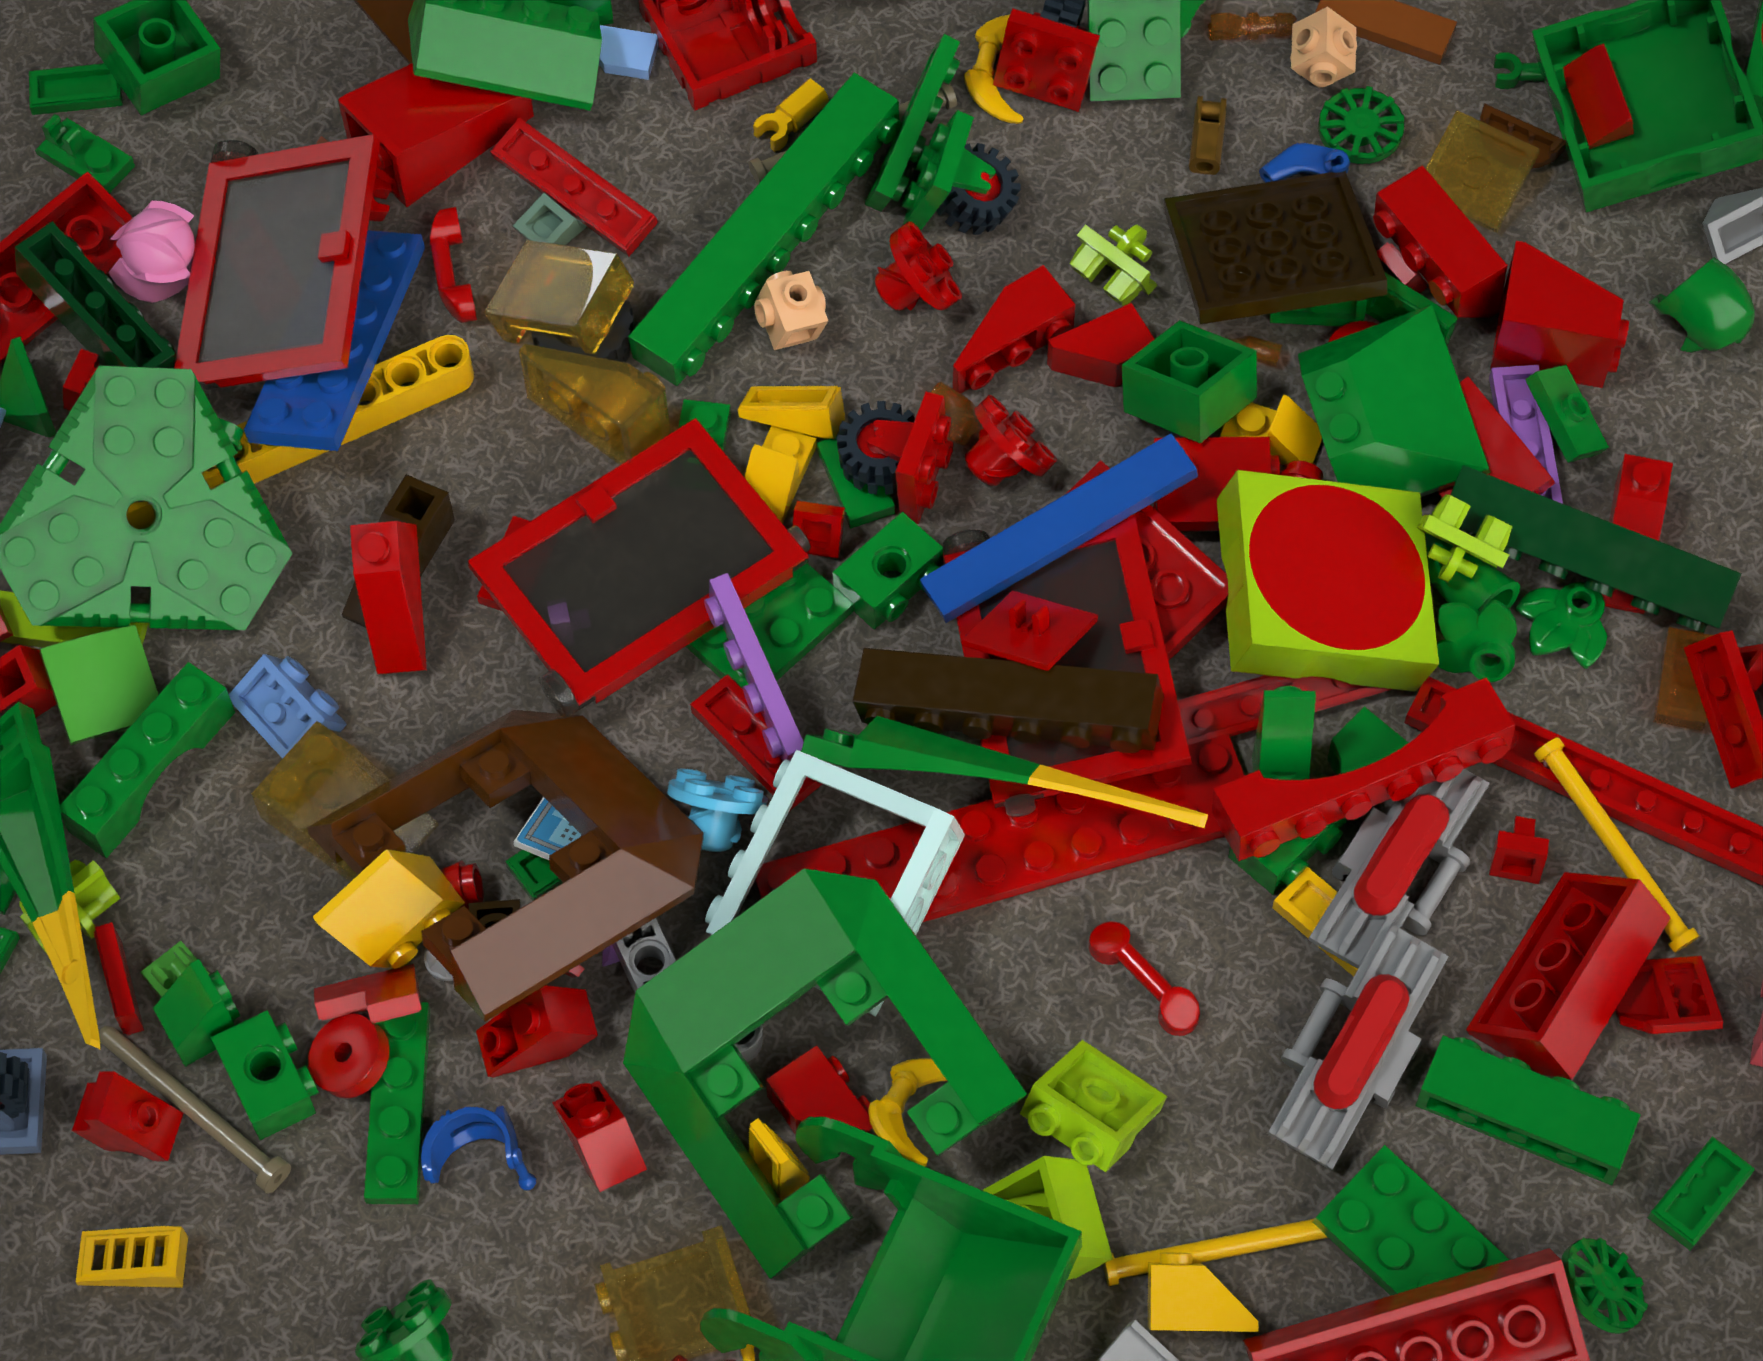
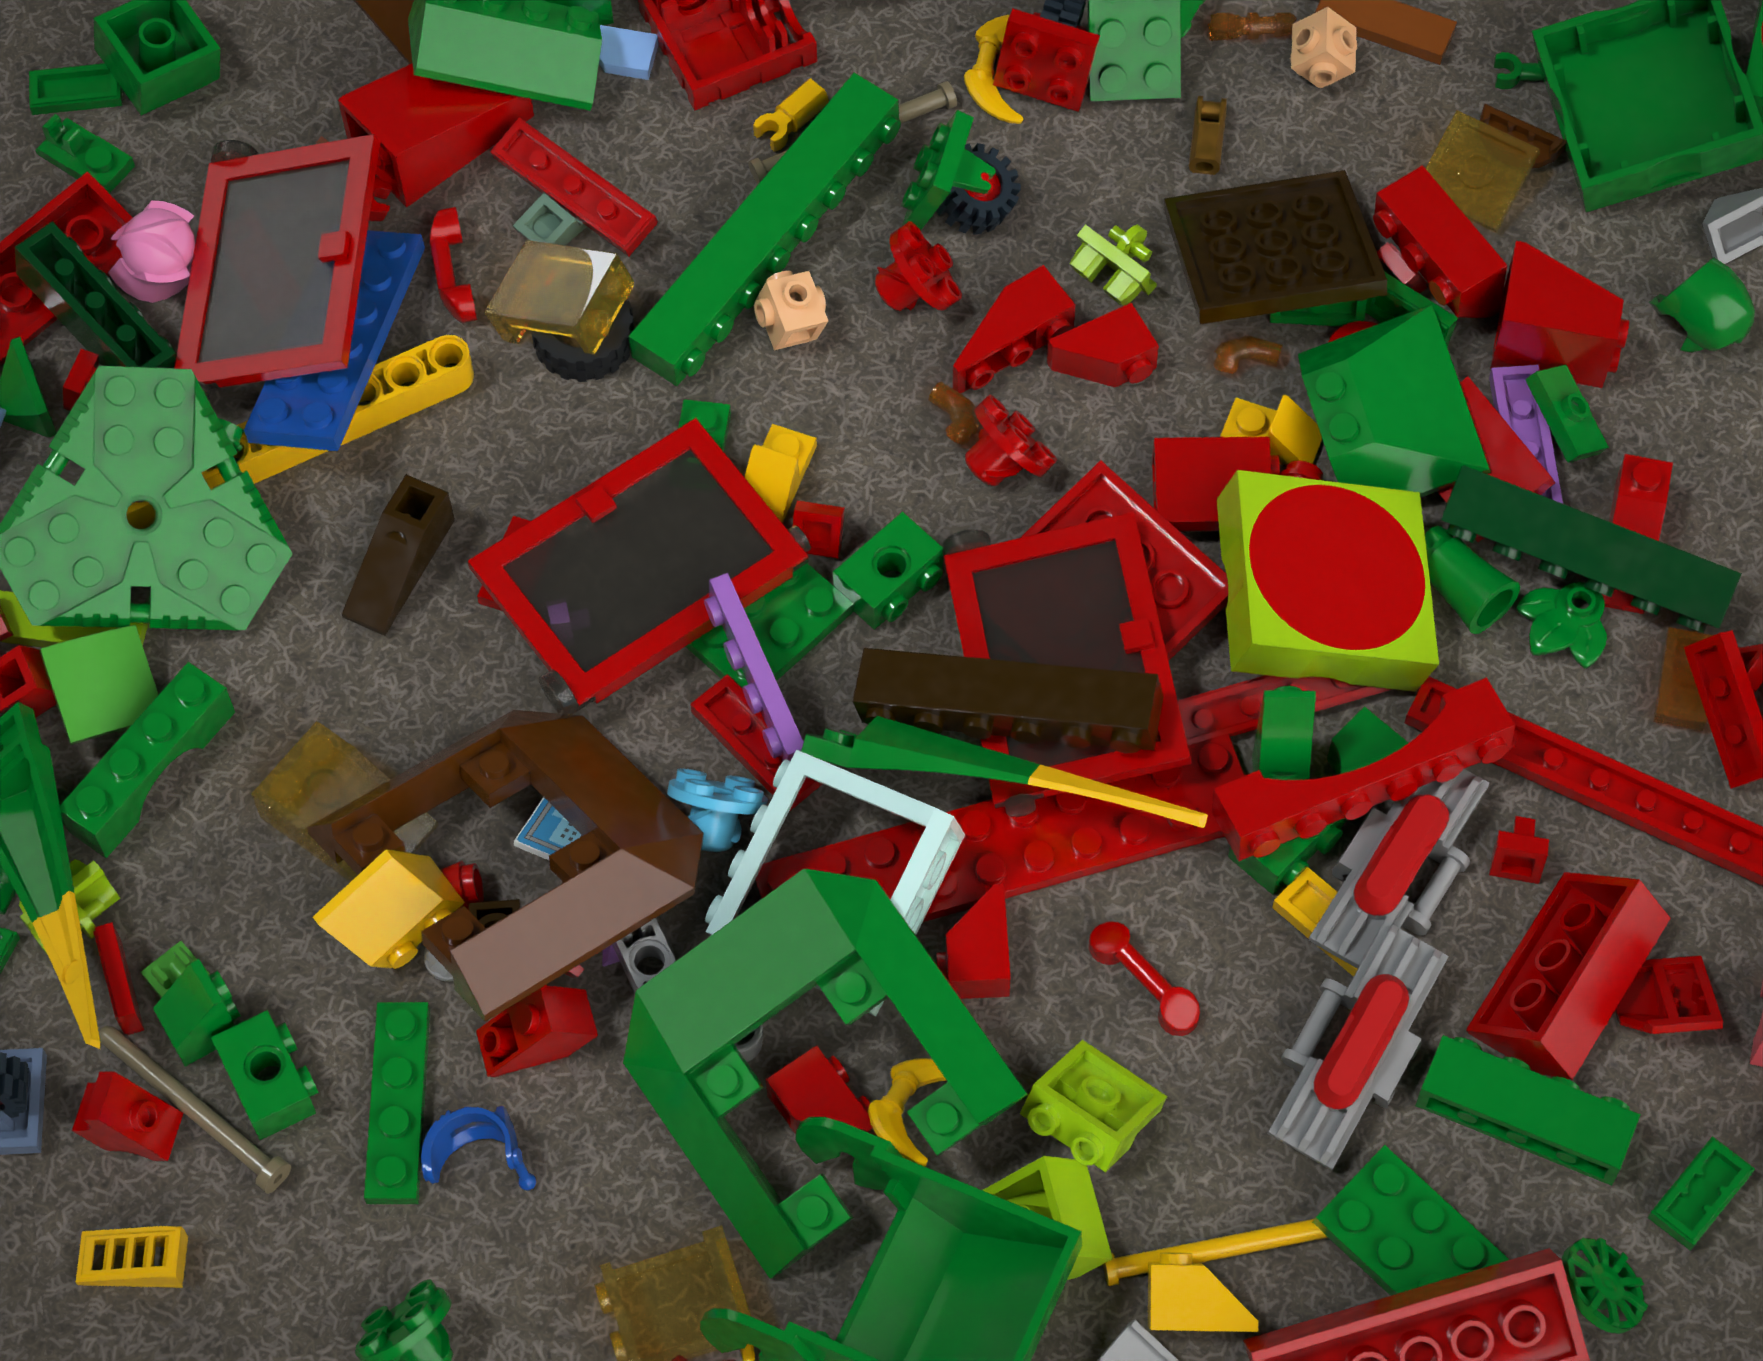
medium blue bracket [229,654,347,765] -> none
red piece [308,1013,390,1098] -> none
red tile [314,964,422,1023] -> none
red slope [350,521,427,674] -> none
green tile [505,850,563,901] -> none
clear yellow slope [519,344,671,465] -> none
red slope [552,1080,647,1192] -> none
yellow slope [738,386,845,439] -> none
yellow slope [749,1118,810,1200] -> none
green tile [817,436,895,529] -> none
red plate [837,391,953,524] -> none
green plate [865,34,960,212] -> none
blue tile [920,433,1198,623] -> none
red piece [961,590,1098,671] -> none
green brick [1122,320,1257,443] -> none
blue arm [1259,143,1350,183] -> none
green wheel [1318,86,1405,164] -> none
lime hips [1417,494,1512,583] -> none
green plate [1437,600,1517,682] -> none
yellow bar [1534,737,1700,953] -> none
red slope [1563,43,1634,149] -> none
none -> red slope [936,884,1011,999]

